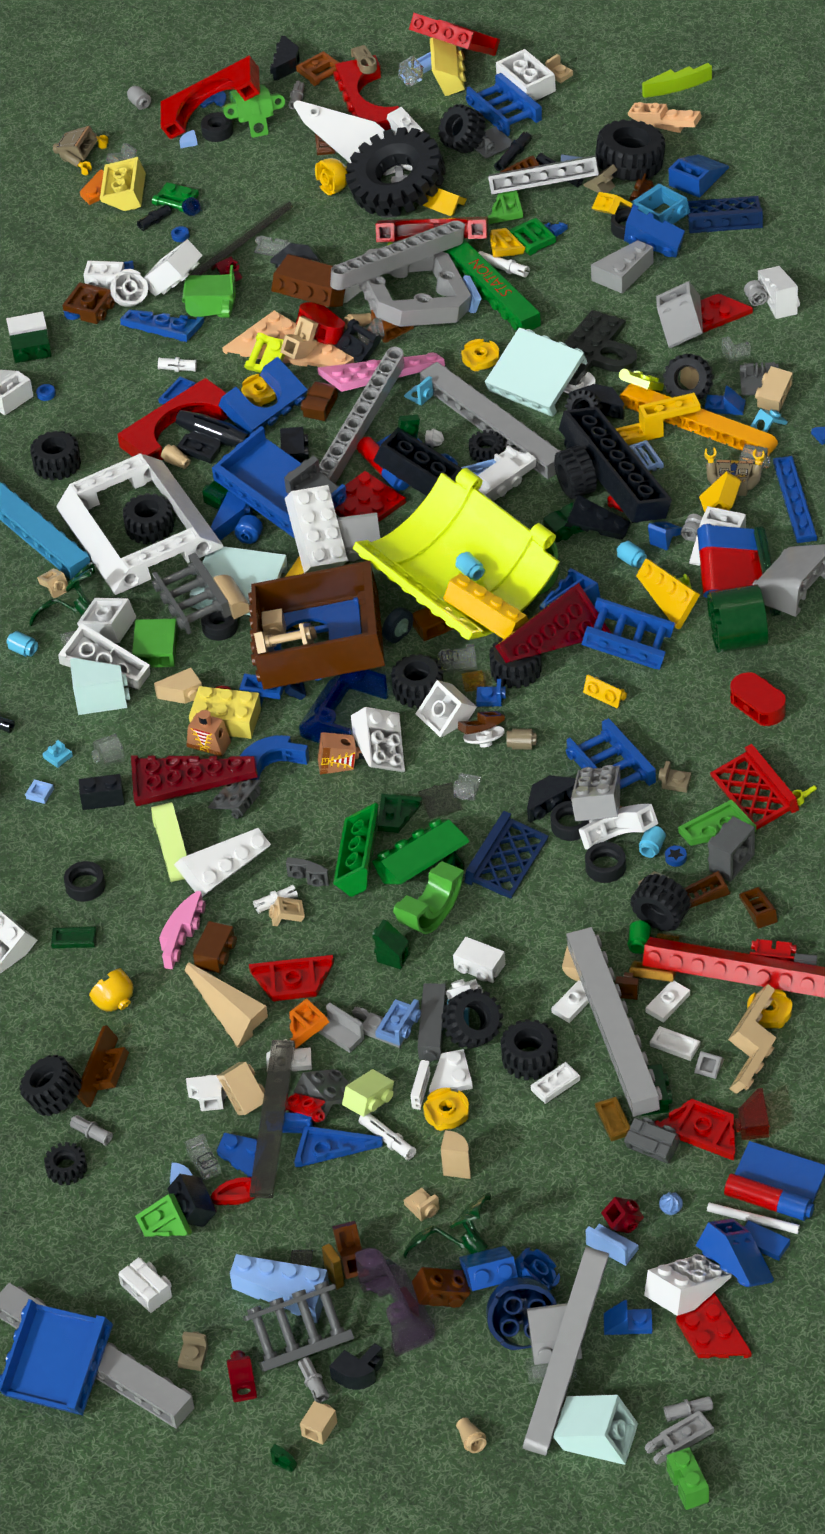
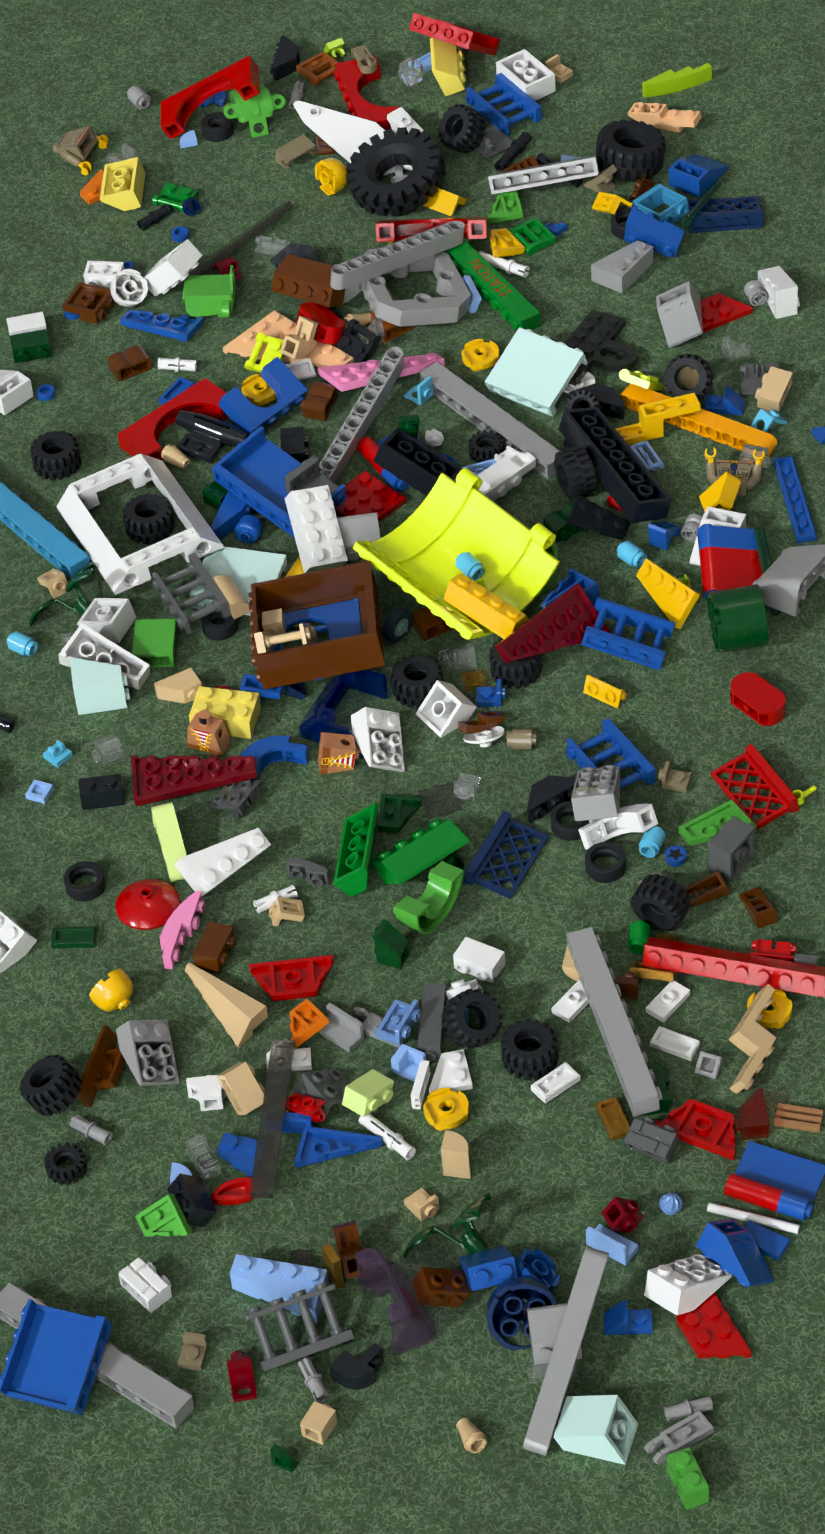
none -> reddish brown brick [107,346,152,381]
none -> red dish [115,879,180,930]
none -> light grey slope [116,1019,180,1086]
none -> dark tan hinge [275,134,316,170]
none -> white tile [286,358,316,381]
none -> lime tile [324,38,345,60]
none -> light blue panel [391,1044,426,1082]
none -> clear green bar [679,180,722,229]
none -> medium nougat tile [774,1103,824,1133]

